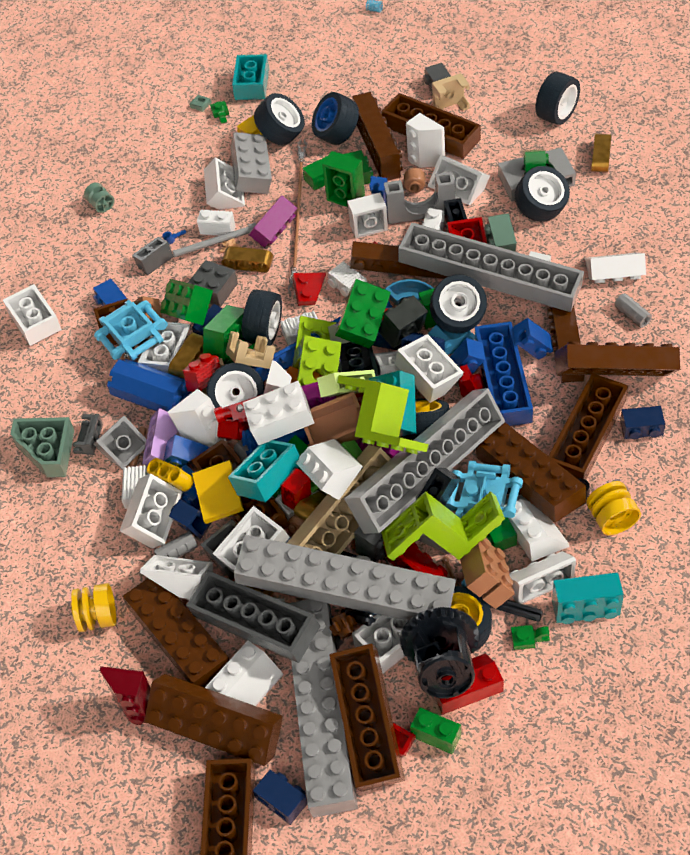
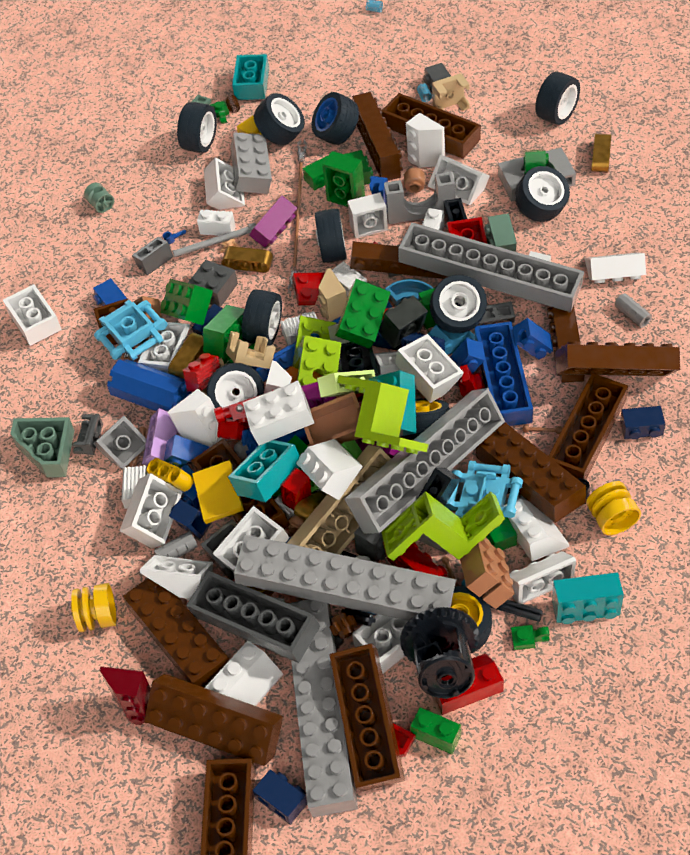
none -> black wheel [177,102,217,153]
none -> reddish brown piece [225,95,240,113]
none -> black wheel [315,209,347,263]
none -> tan slope [318,268,347,322]
none -> medium azure piece [417,83,432,102]
none -> dark grey hinge [477,301,516,326]
none -> nougat hinge [522,425,563,434]

